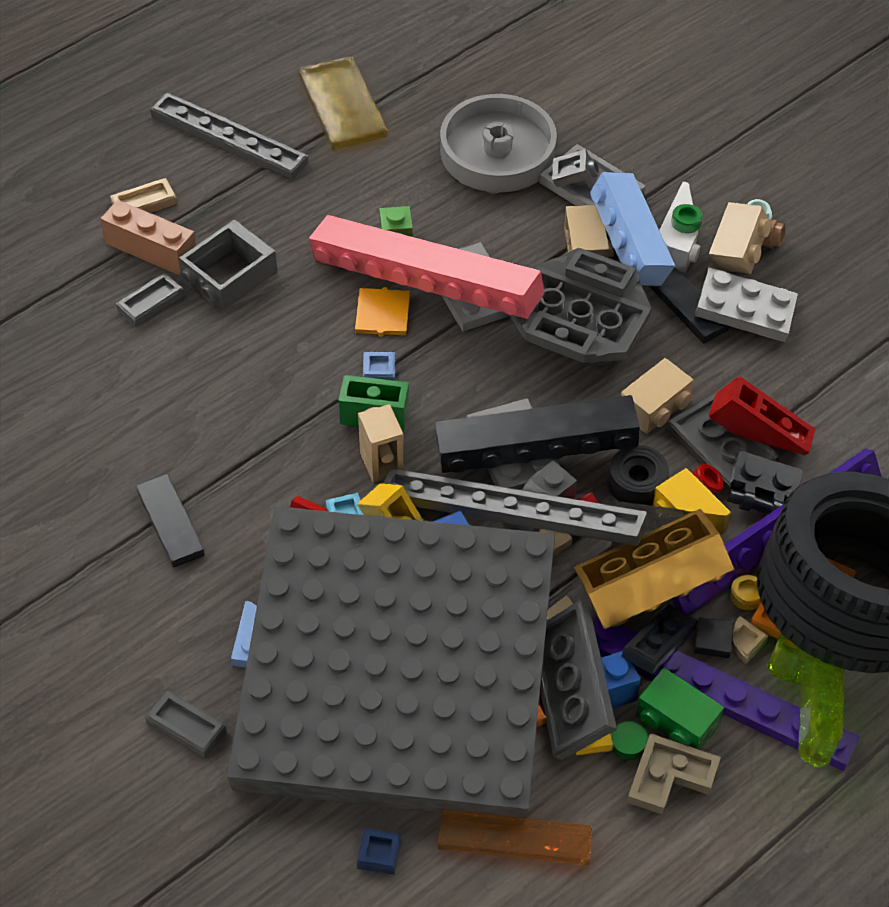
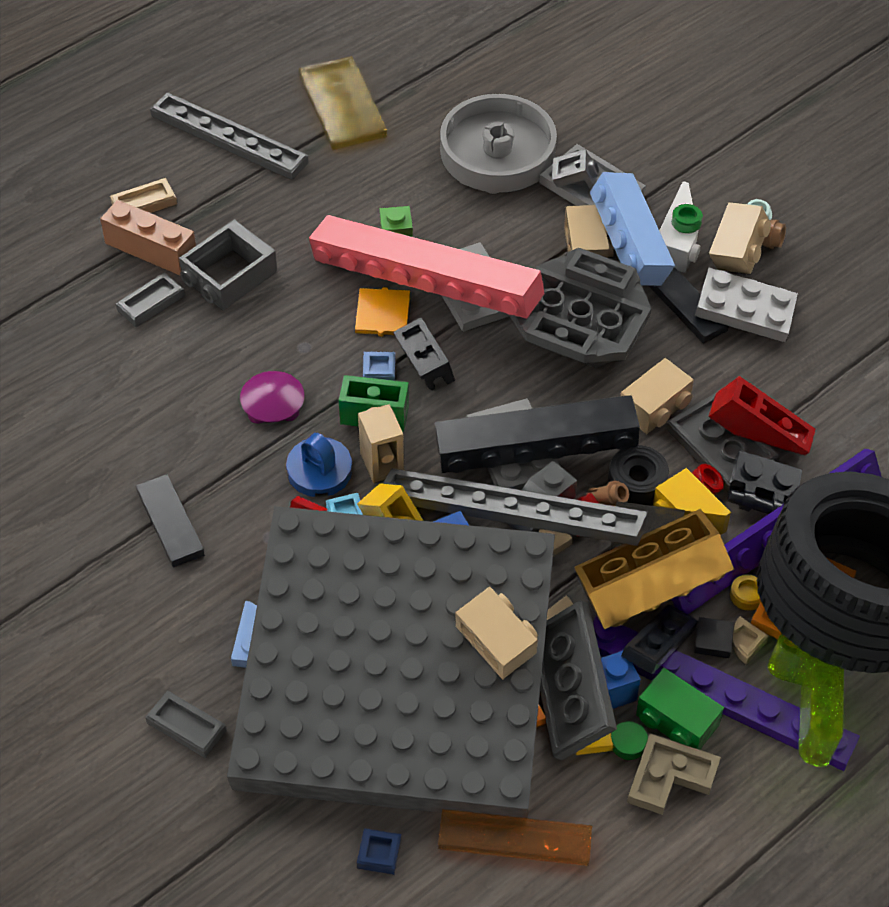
none -> magenta dish [240,371,304,424]
none -> blue tile [286,433,352,497]
none -> hinge [394,318,455,390]
none -> tan brick [455,587,538,680]
none -> medium nougat pin [586,480,629,507]

